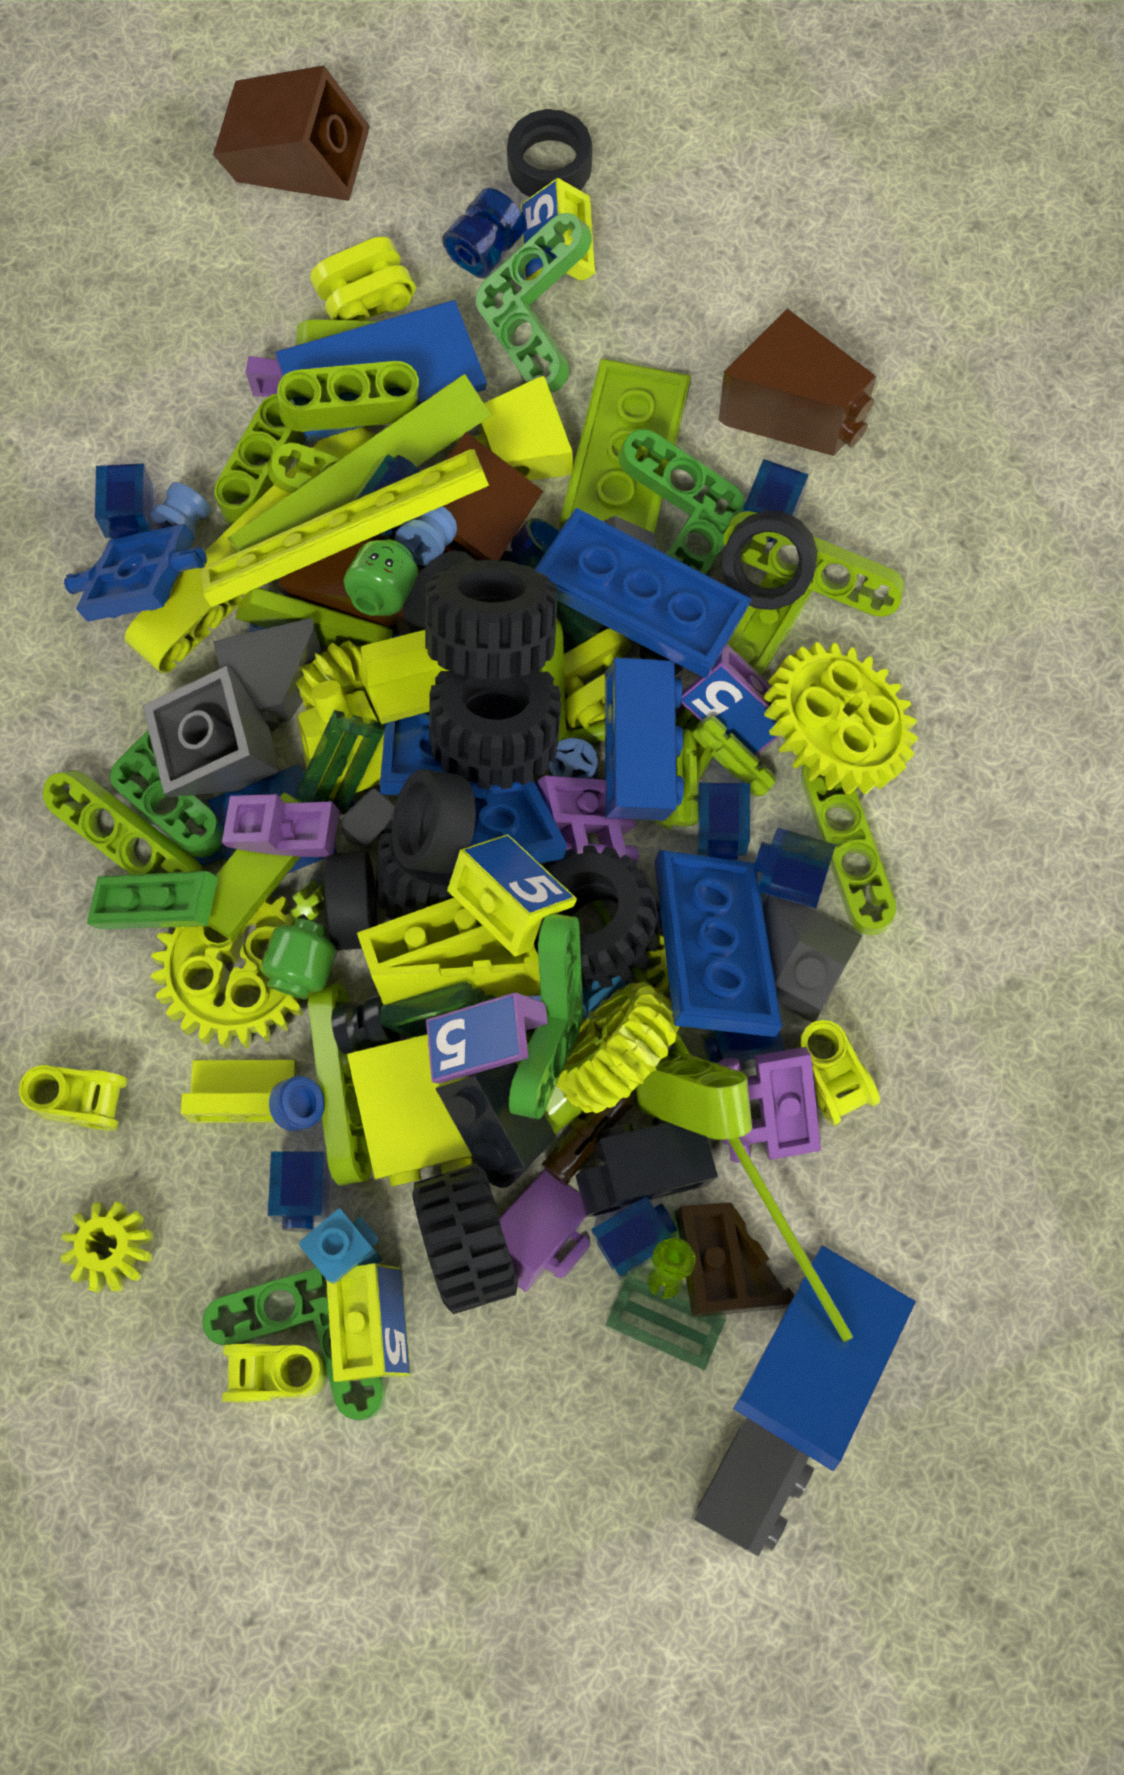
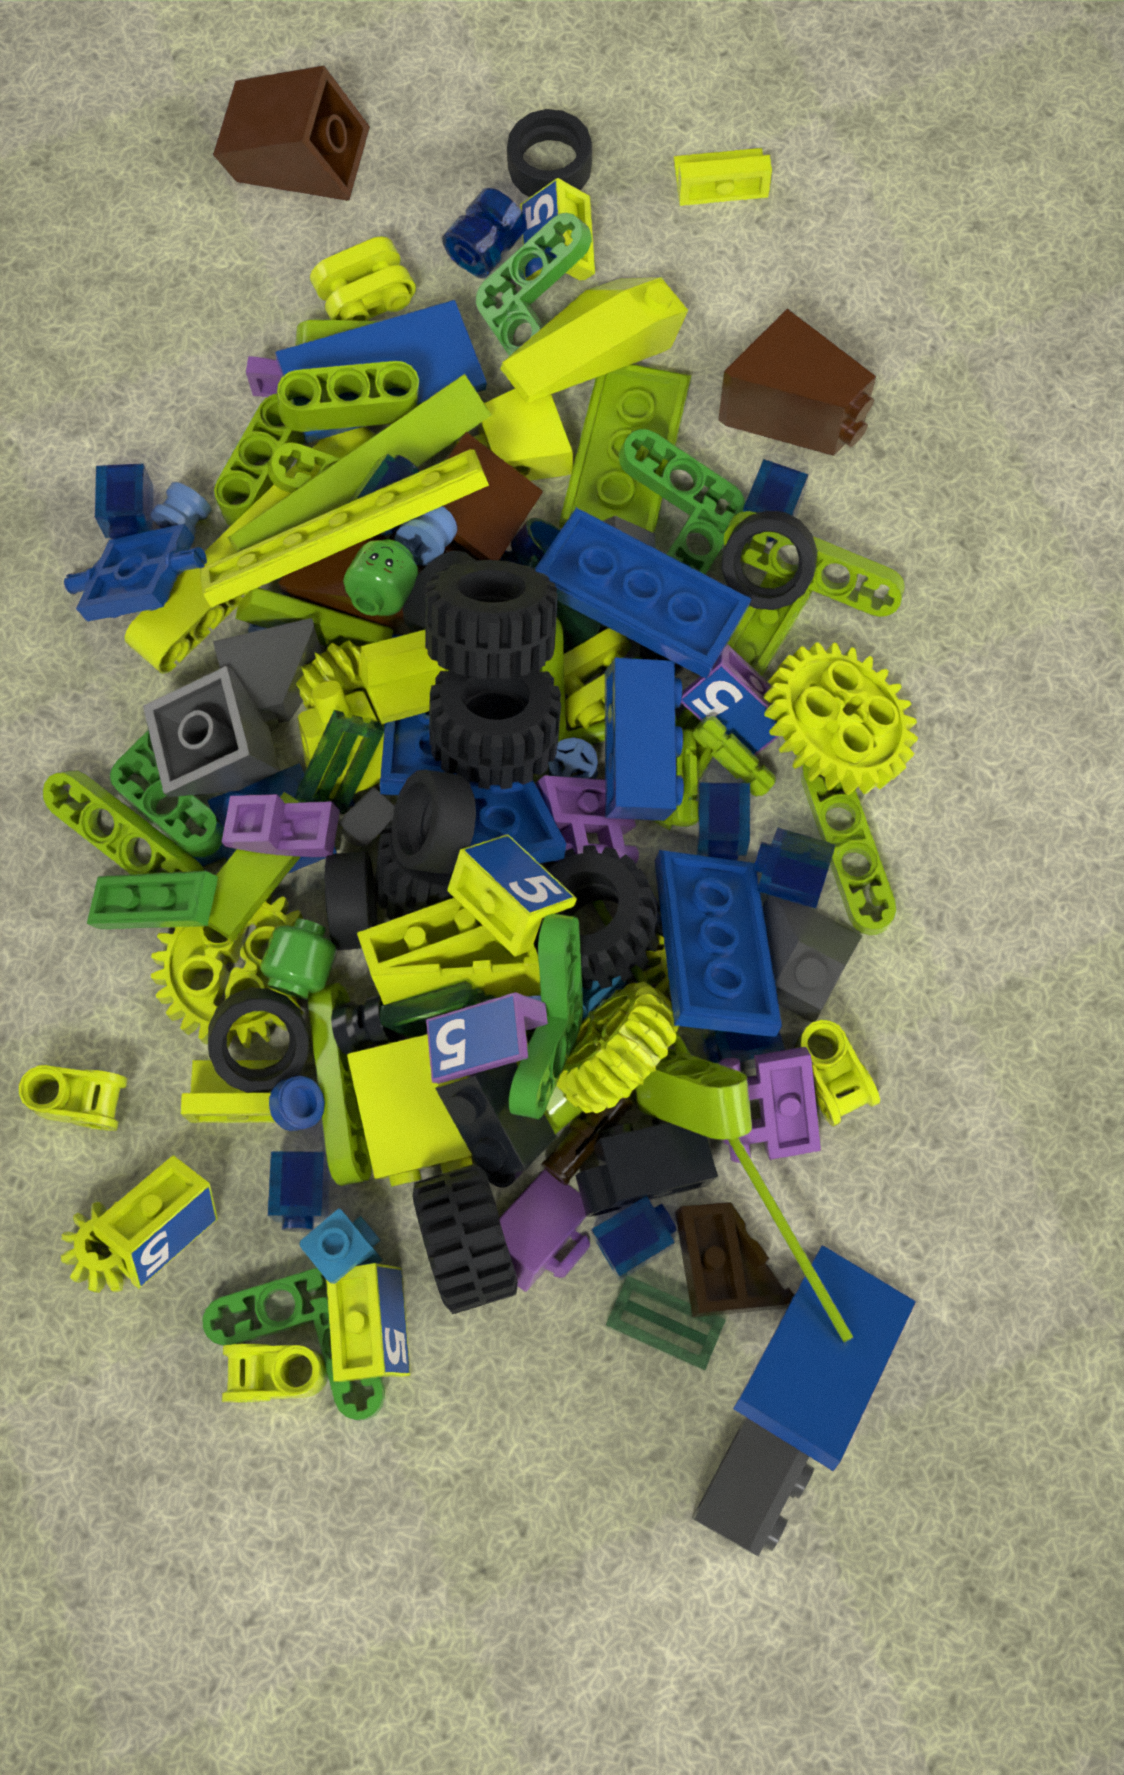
lime axle [290,879,326,921] -> none
clear neon green pin [647,1238,696,1299] -> none
none -> neon yellow panel [92,1155,218,1289]
none -> black tyre [208,988,309,1093]
none -> neon yellow wedge [500,277,688,403]
none -> neon yellow panel [673,148,772,206]

